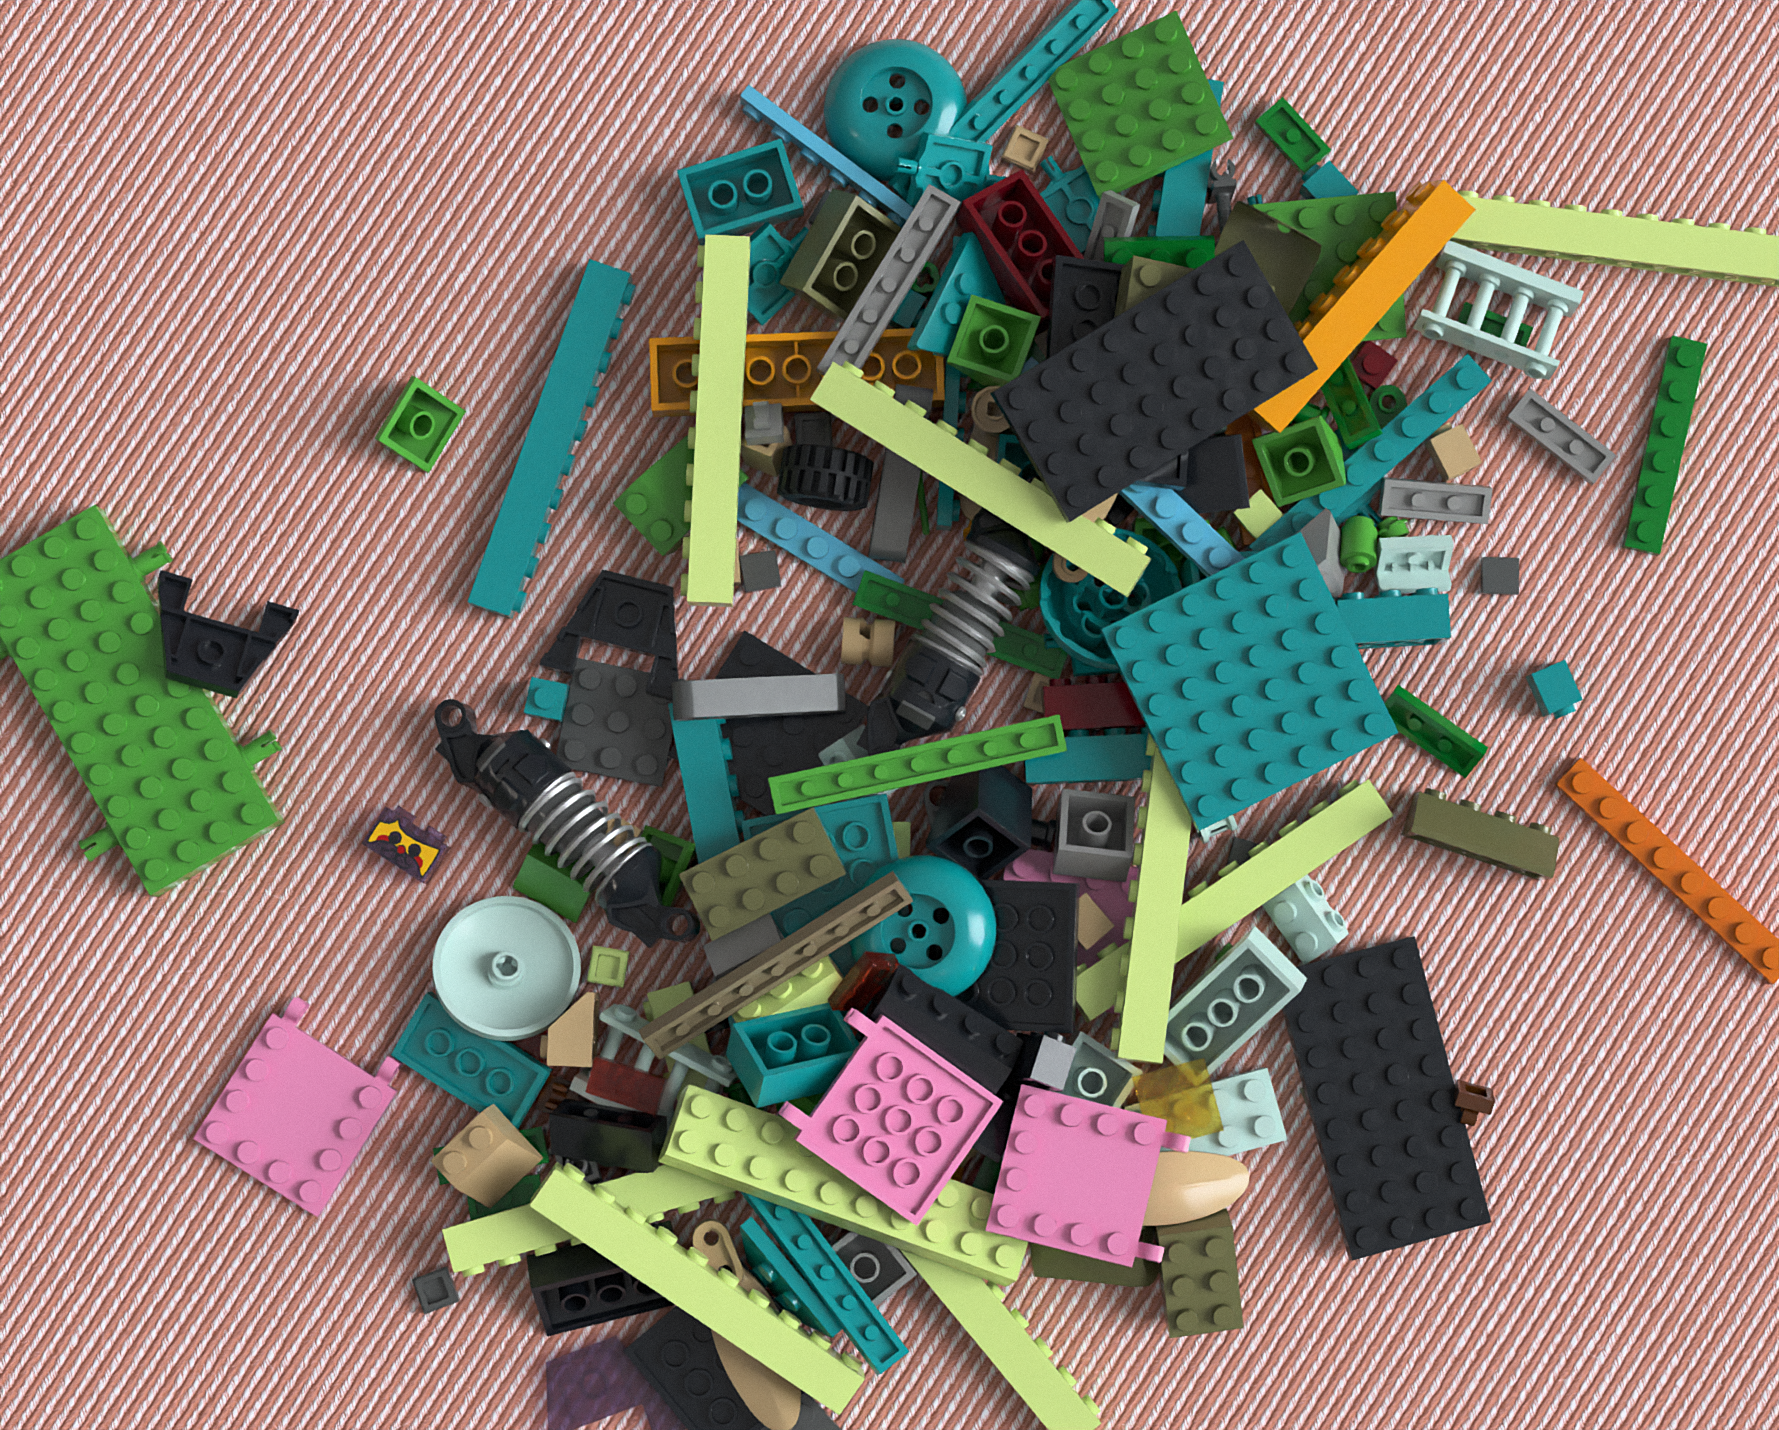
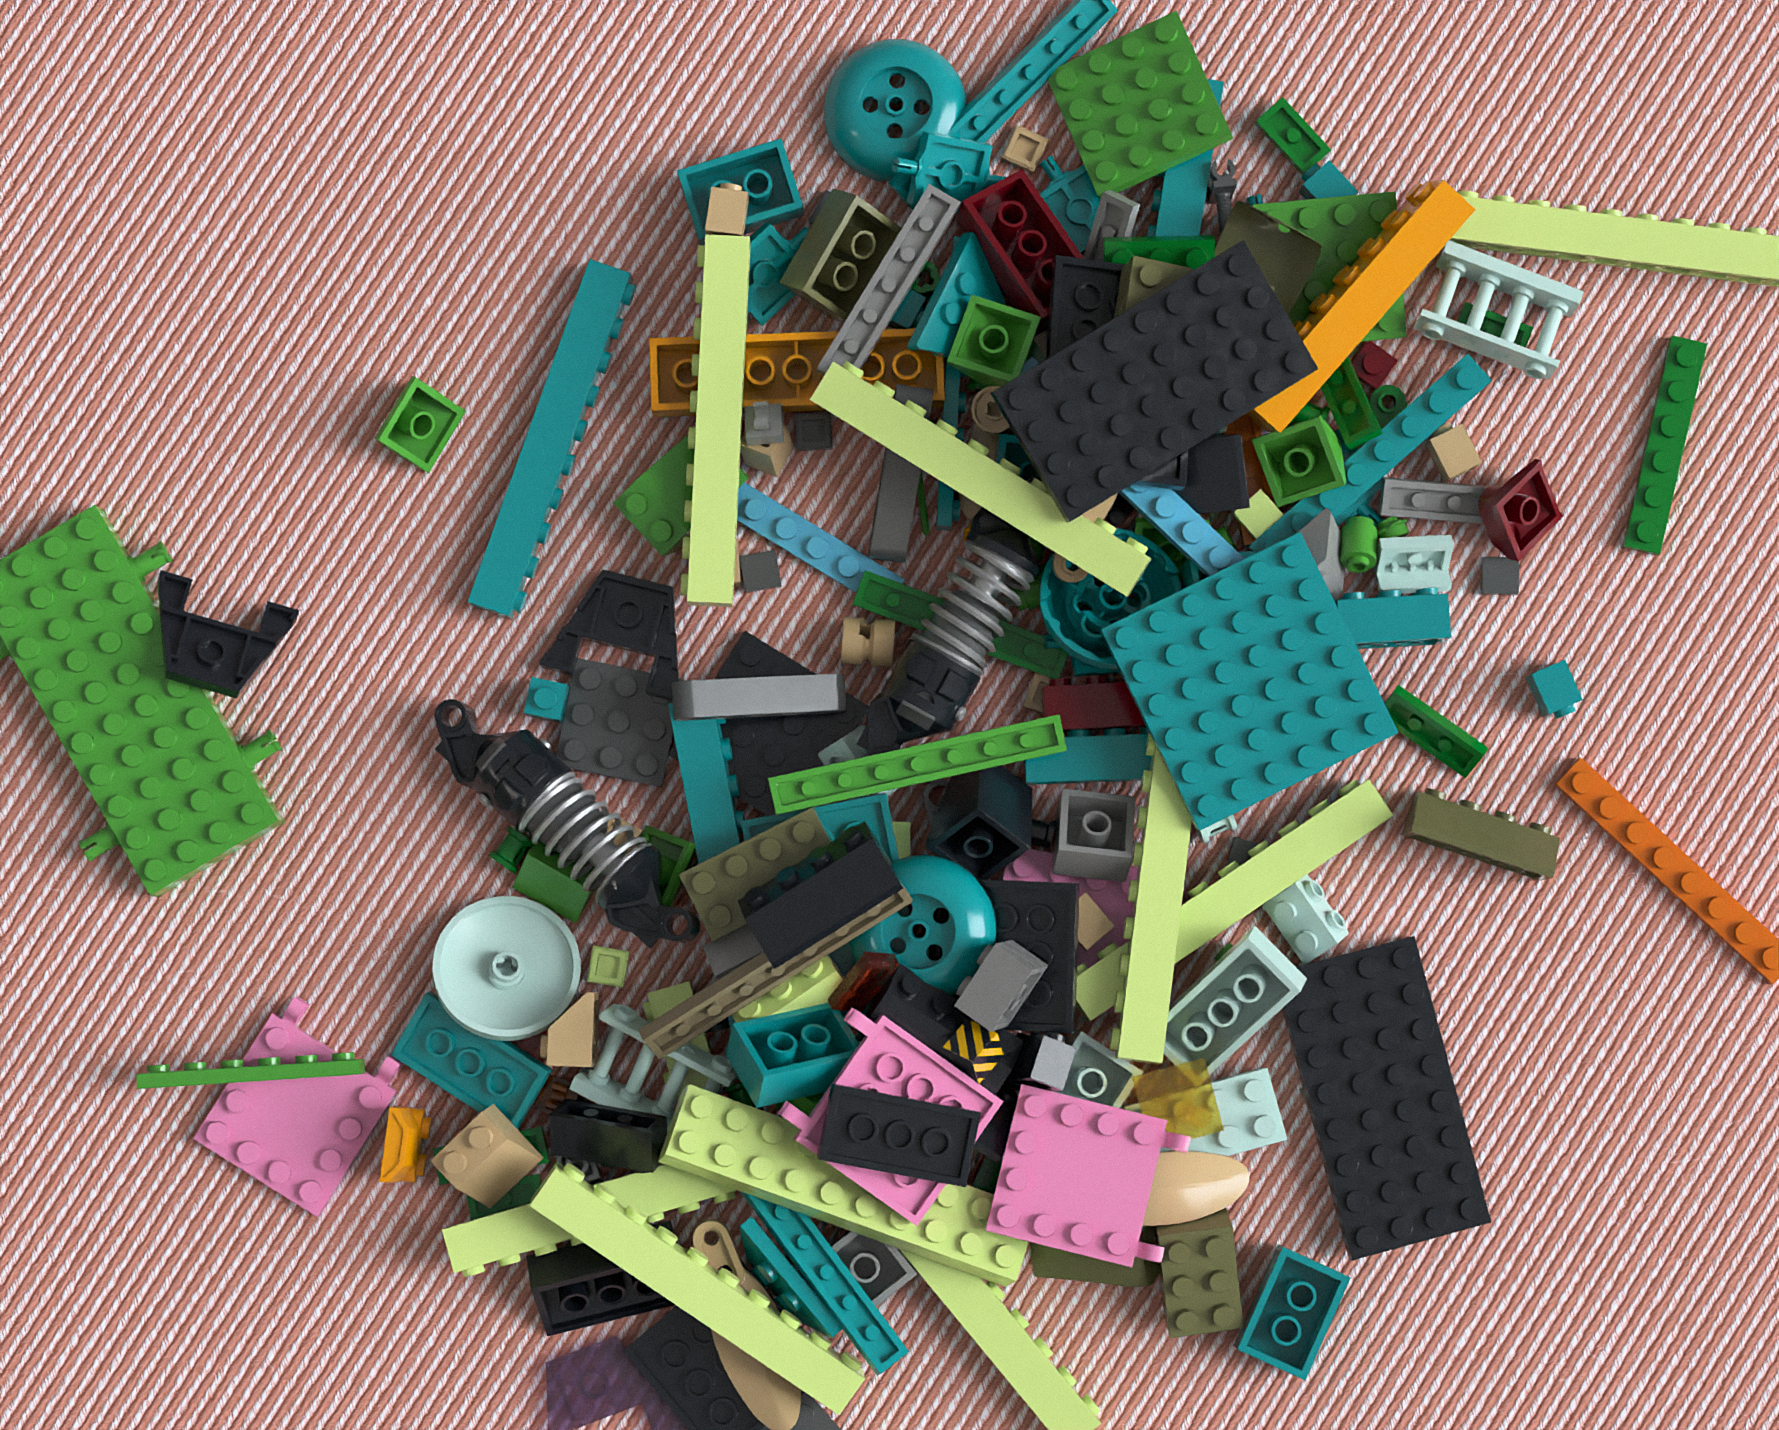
brick [361,805,451,884] -> none
dark grey tile [412,1266,460,1314] -> none
clear red plate [585,1055,668,1115] -> none
medium azure plate [740,84,914,228] -> none
black tyre [777,444,874,511] -> none
reddish brown tile [1454,1079,1495,1126] -> none
light grey plate [1506,388,1616,486] -> none
none -> bright green plate [136,1052,365,1089]
none -> light orange slope [379,1105,432,1183]
none -> green bush [488,826,534,874]
none -> tan brick [705,183,749,236]
none -> black slope [738,821,903,969]
none -> black plate [817,1083,981,1187]
none -> sticker [943,1019,1004,1084]
none -> light grey brick [954,940,1048,1032]
none -> teal brick [1233,1244,1351,1380]
none -> dark red slope [1478,459,1563,562]

